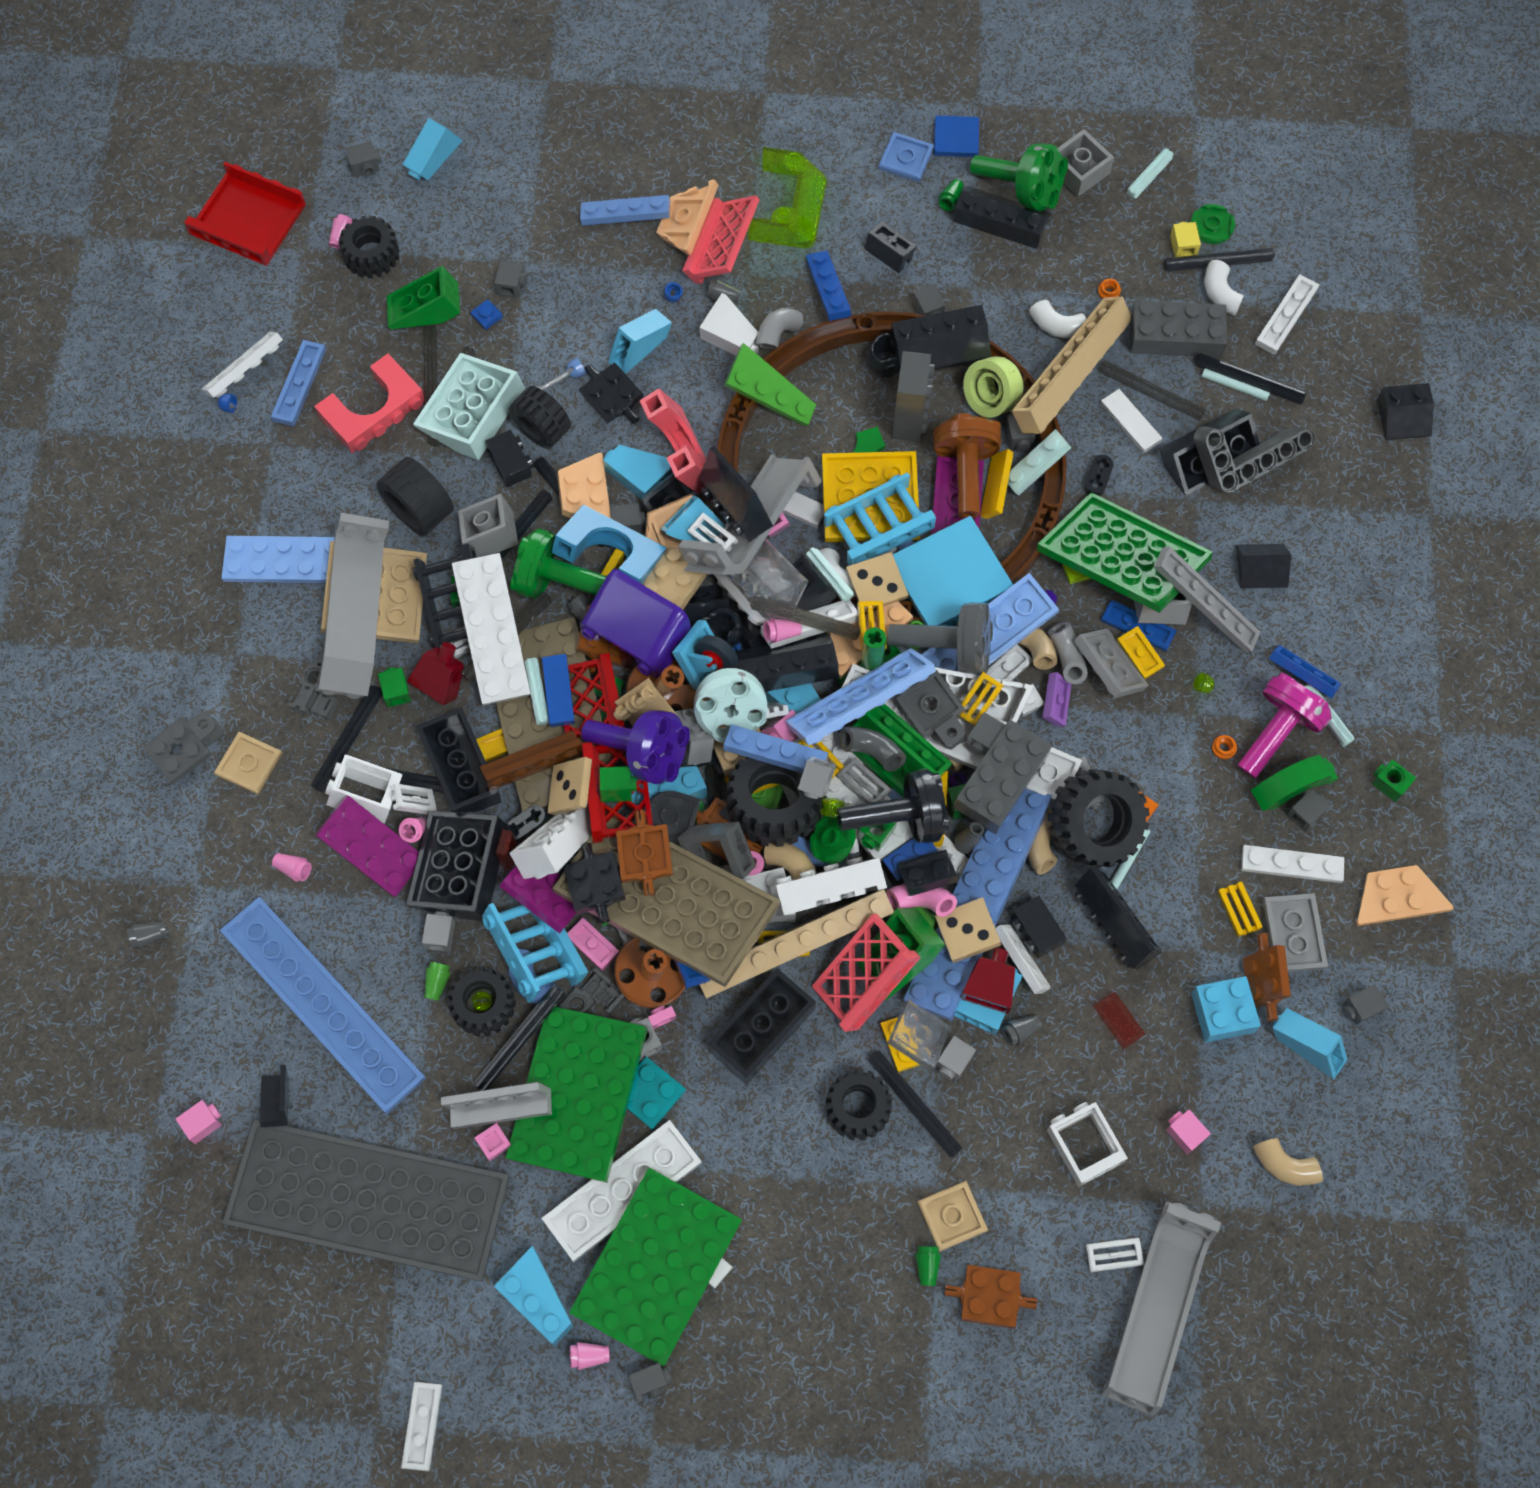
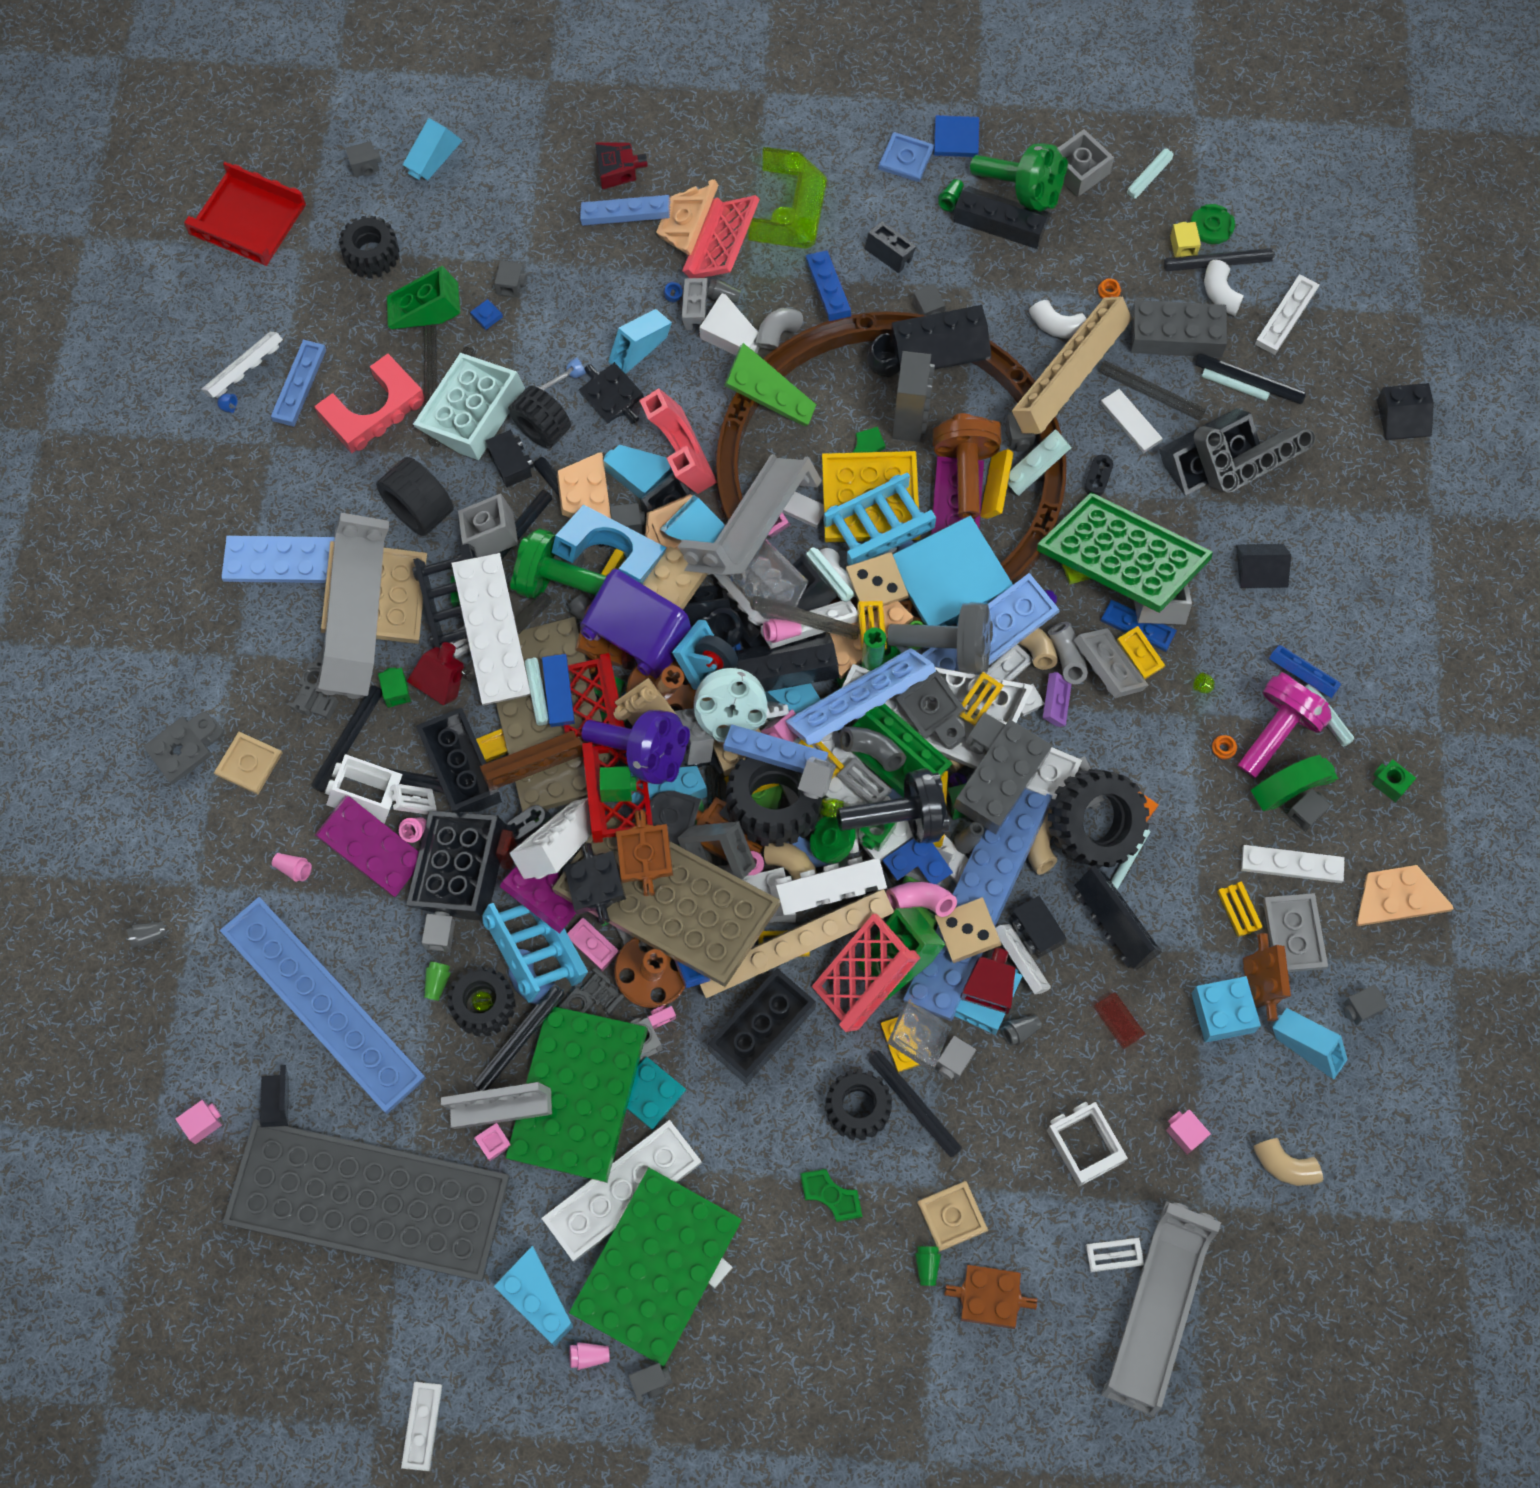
bright pink cone [328,214,353,250] -> none
tan tile [548,757,592,815] -> none
white tile [687,513,738,552] -> none
black slope [699,446,773,542] -> none
black plate [898,849,958,897] -> none
yellowish green piece [963,356,1023,418] -> none
light grey plate [1154,546,1260,653] -> none
none -> dark red torso [595,142,648,189]
none -> light grey hinge [682,278,708,330]
none -> green tile [800,1169,863,1222]

